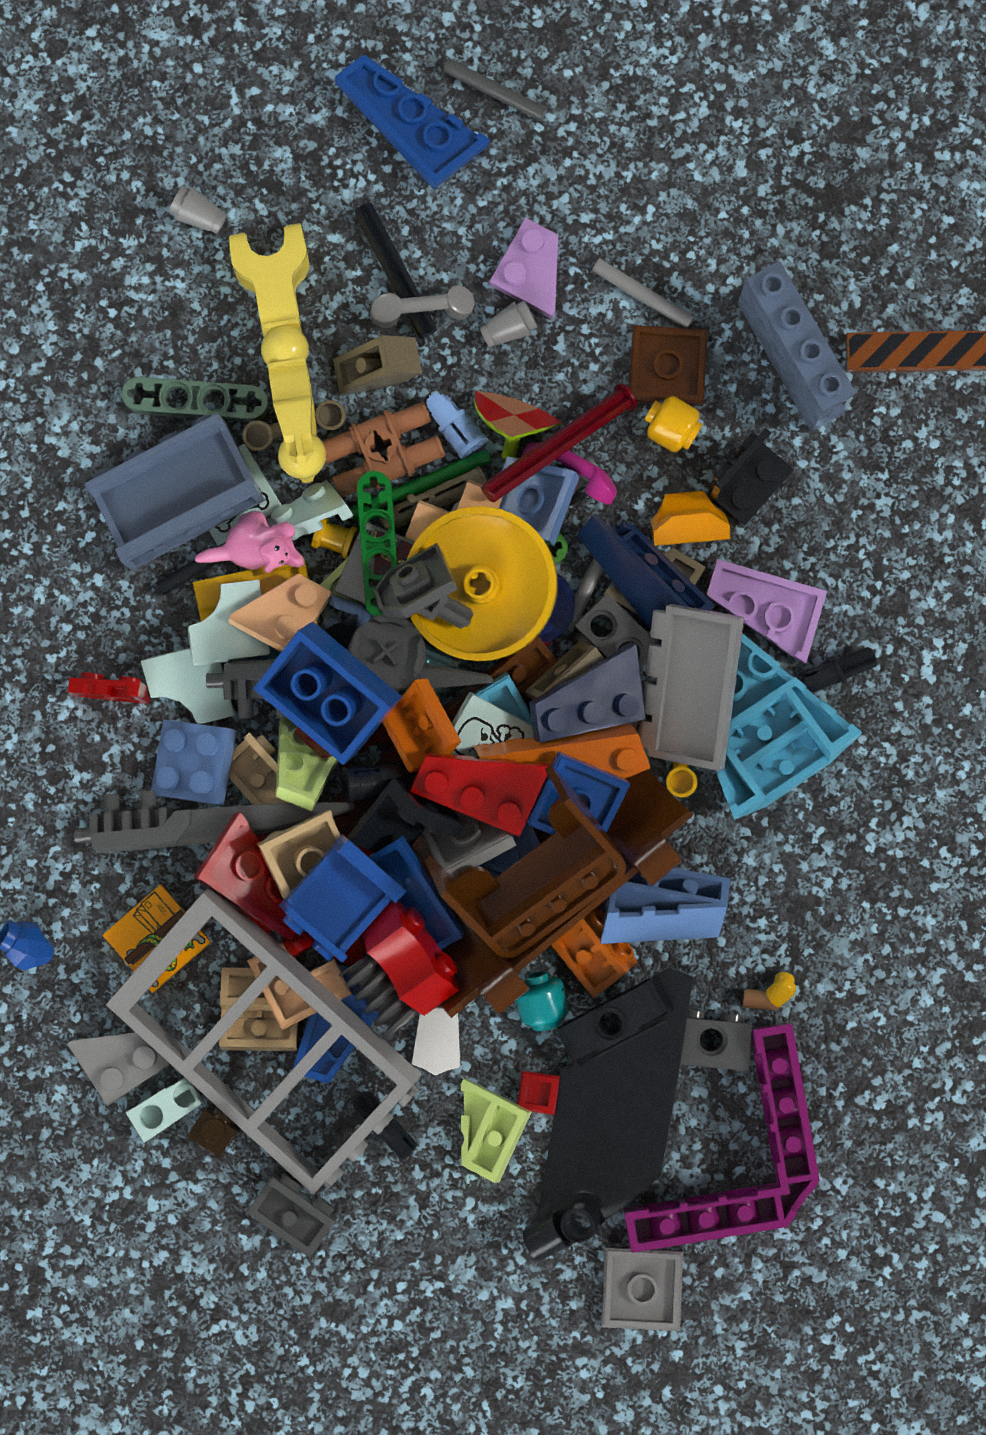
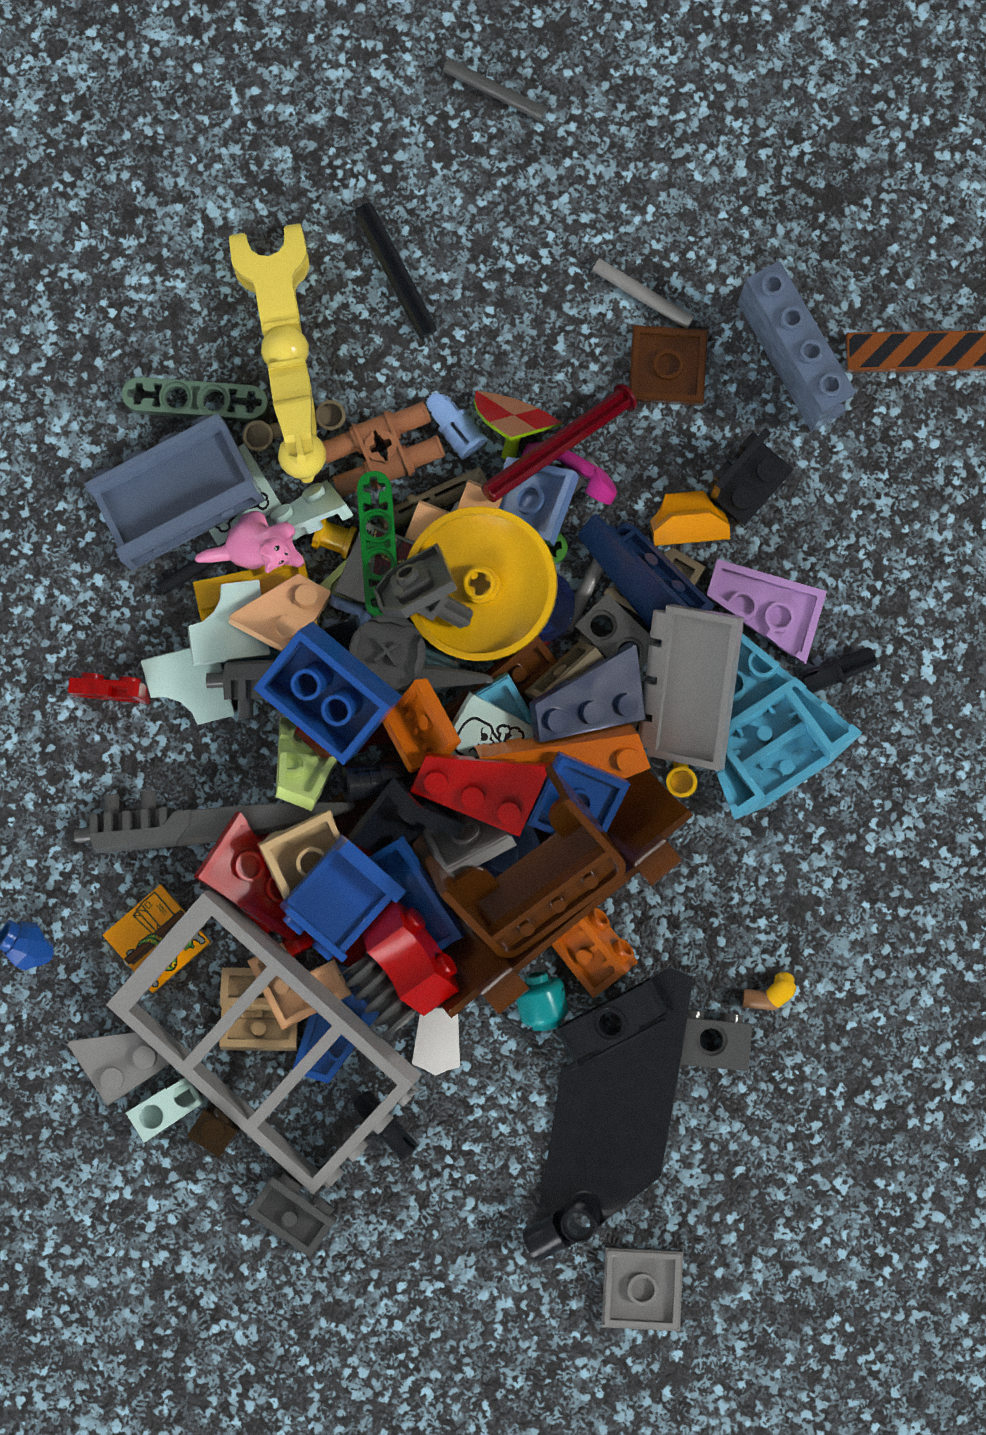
medium blue plate [151,720,237,806] -> none
light grey cone [169,185,227,234] -> none
tan bracket [229,732,290,805] -> none
dark tan slope [333,335,422,395] -> none
blue wing [335,54,490,189] -> none
green bar [349,449,492,522] -> none
light grey bar [370,285,475,328] -> none
yellowish green wing [461,1079,532,1183] -> none
light grey cone [480,300,538,348] -> none
lavender wing [489,218,558,319] -> none
red tile [517,1070,560,1115] -> none
medium blue wedge [600,868,730,944] -> none
magenta brick [623,1022,820,1253] -> none
yellow head [644,396,703,452] -> none

